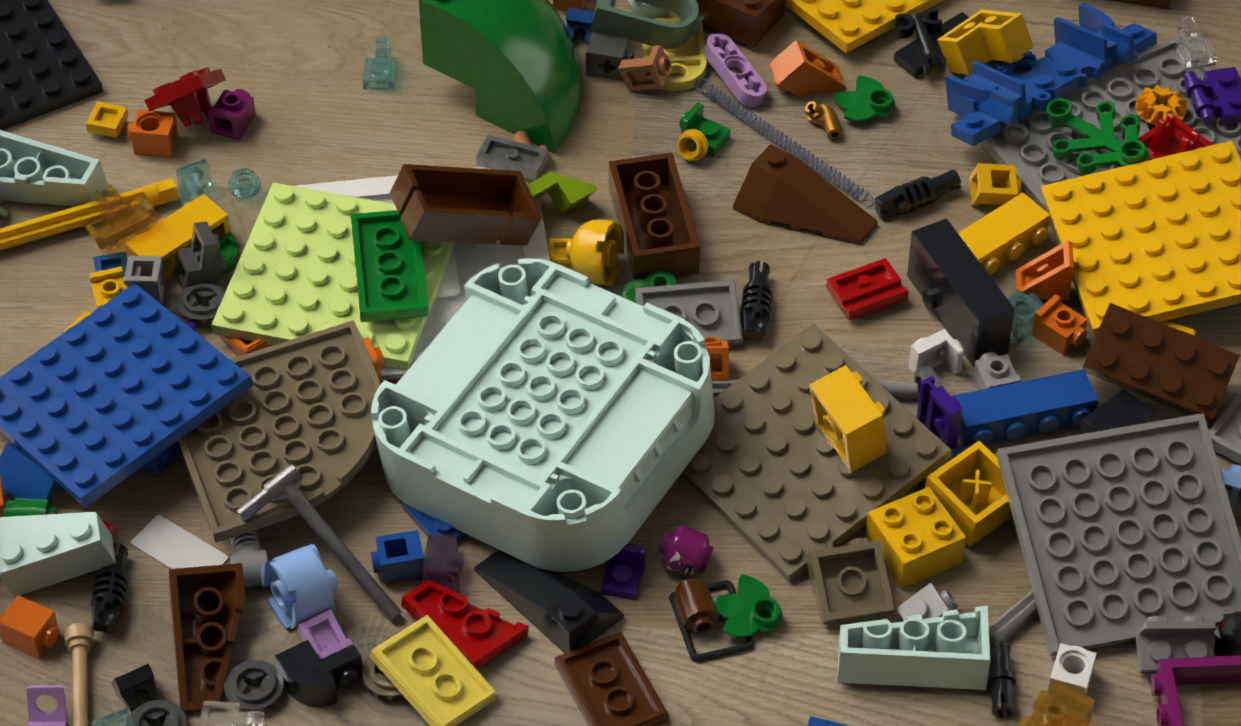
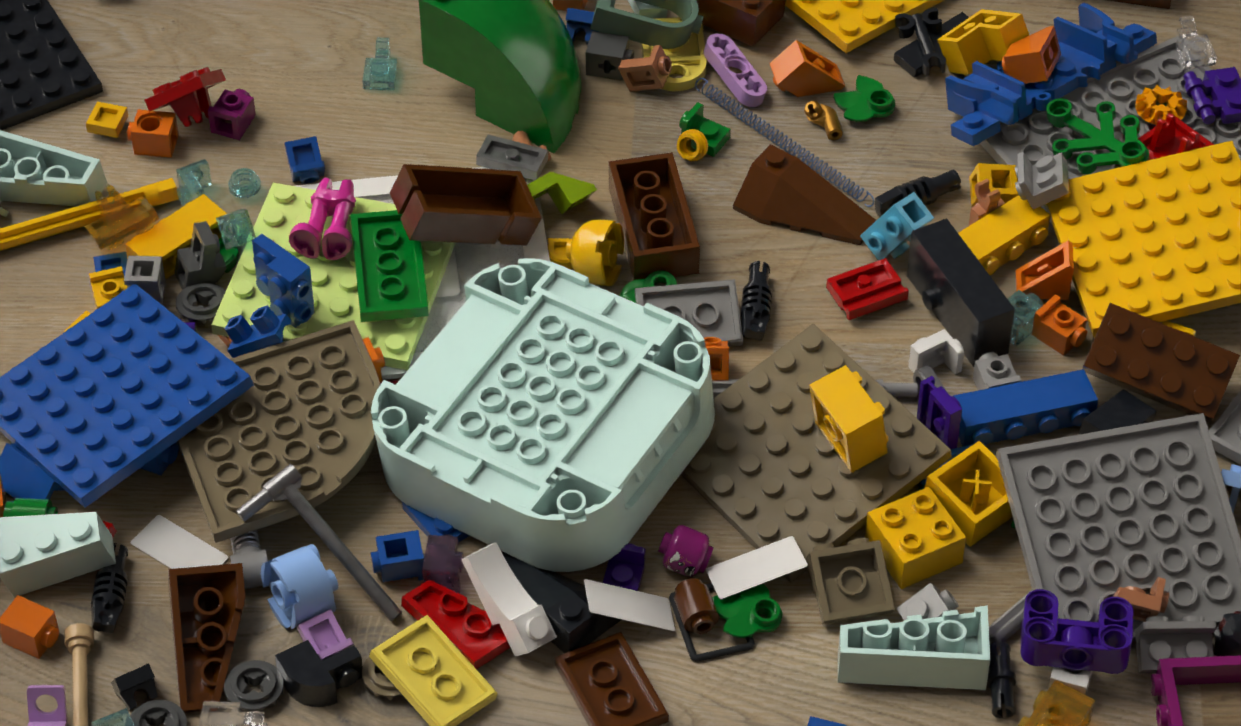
none -> clear light blue bracket [216,209,256,250]
none -> blue hips [225,305,292,358]
none -> blue plate [252,234,315,328]
none -> blue bracket [284,136,325,184]
none -> dark pink piece [289,178,356,260]
none -> white slope [461,542,557,656]
none -> white sticker [584,579,675,631]
none -> white sticker [706,536,808,599]
none -> medium azure brick [860,192,934,260]
none -> nougat plate [969,179,1005,226]
none -> orange slope [1002,26,1061,84]
none -> light grey bracket [1015,151,1069,209]
none -> dark purple beam [1020,589,1133,674]
none -> nougat bracket [1113,577,1169,622]

